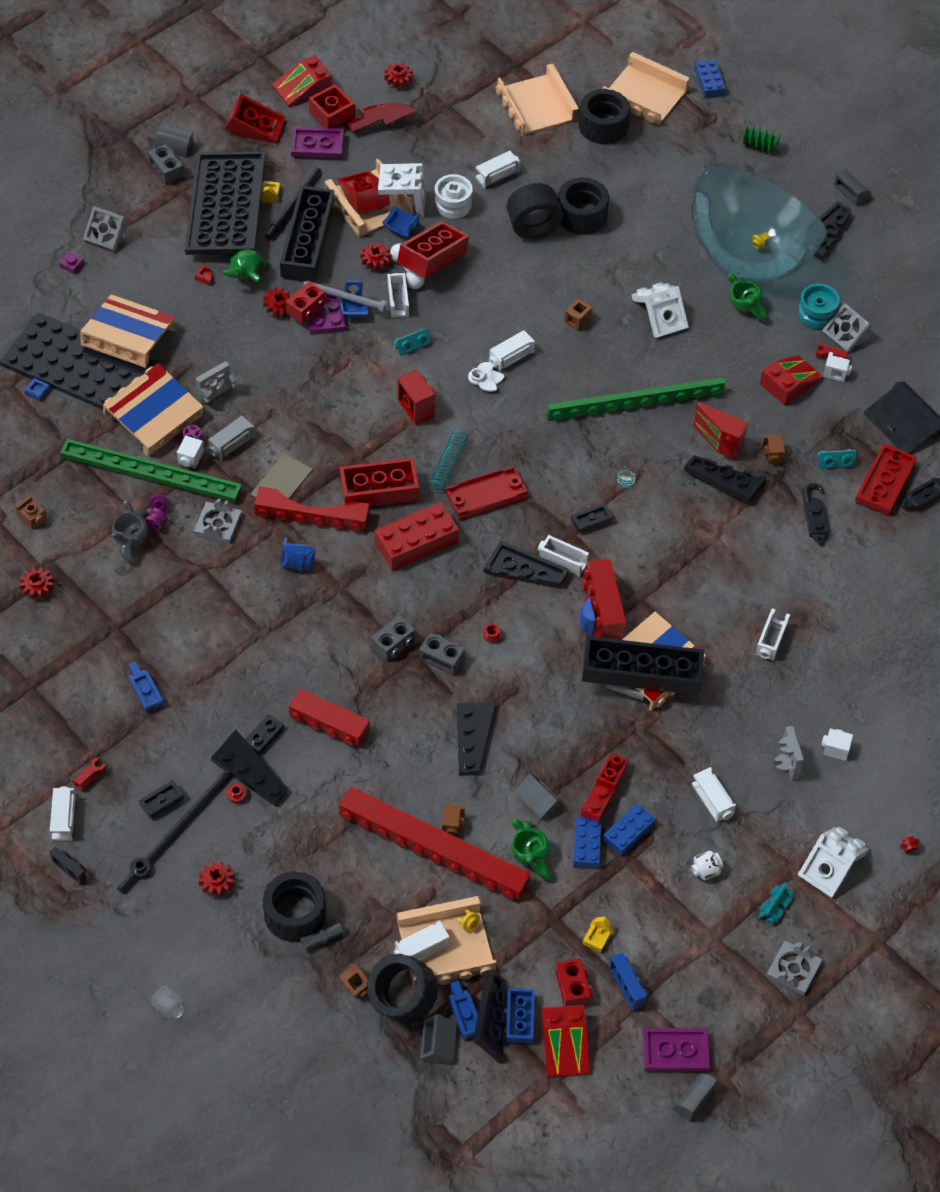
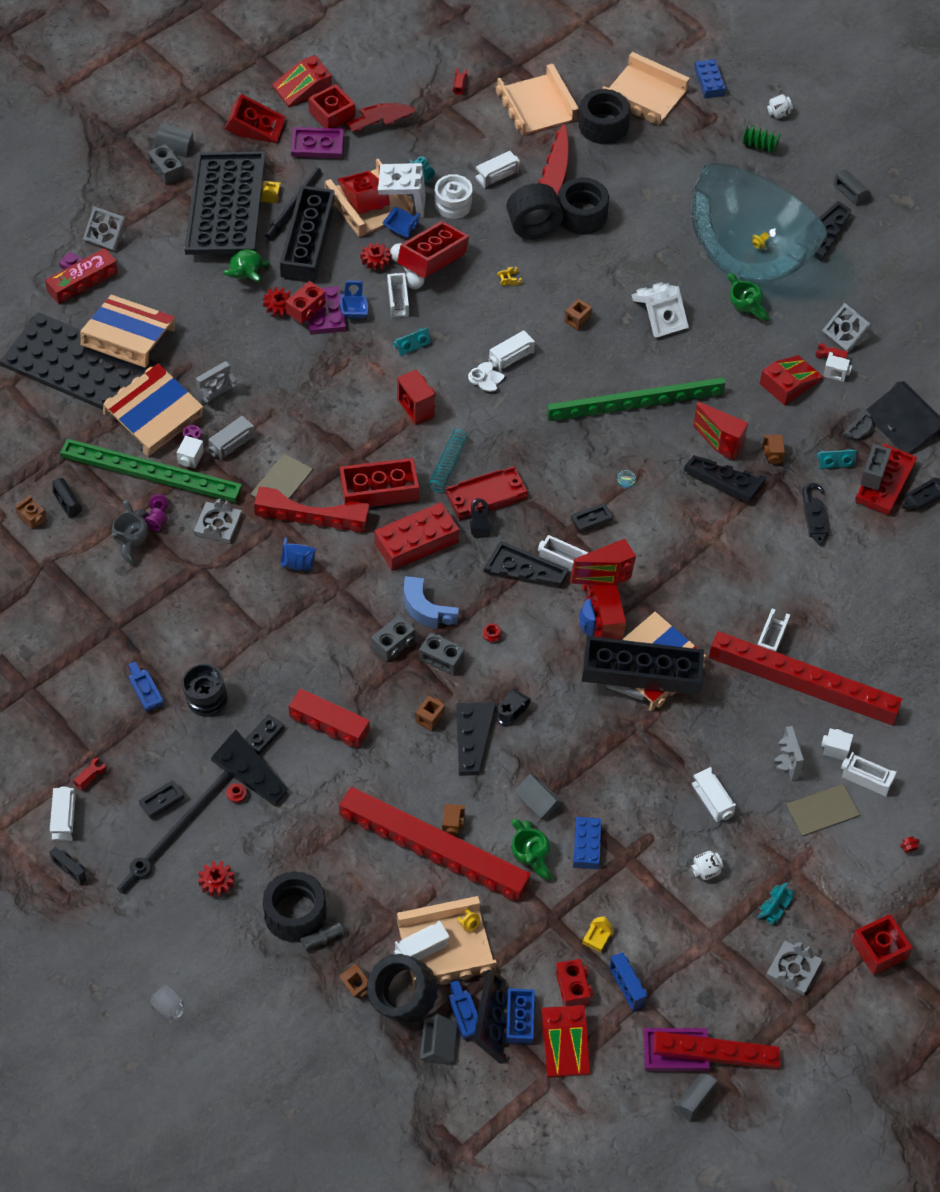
red gear [19,567,54,600] -> none
blue tile [24,378,50,401] -> none
red tile [195,264,212,286] -> none
light grey bar [303,281,387,313] -> none
red gear [384,62,413,88] -> none
red slope [580,753,629,822] -> none
blue piece [603,803,656,857] -> none
teal wheel [798,283,840,329] -> none
white bracket [798,827,869,898] -> none
none -> red brick [45,248,118,304]
none -> black brick [52,478,83,518]
none -> black wheel [182,664,228,716]
none -> medium blue arch [404,576,459,629]
none -> teal hinge [409,156,435,186]
none -> dark orange brick [415,695,445,732]
none -> red bar [452,68,468,95]
none -> black piece [470,498,490,535]
none -> yellow piece [497,267,523,286]
none -> black piece [497,688,531,727]
none -> red slope [538,124,568,197]
none -> red slope [570,539,636,585]
none -> red plate [653,1031,780,1070]
none -> red brick [709,631,903,726]
none -> white head [767,94,793,119]
none -> dark tan window [786,784,860,836]
none -> white window [841,752,897,797]
none -> dark grey tile [843,410,872,440]
none -> red brick [851,914,913,975]
none -> dark grey brick [860,444,891,490]

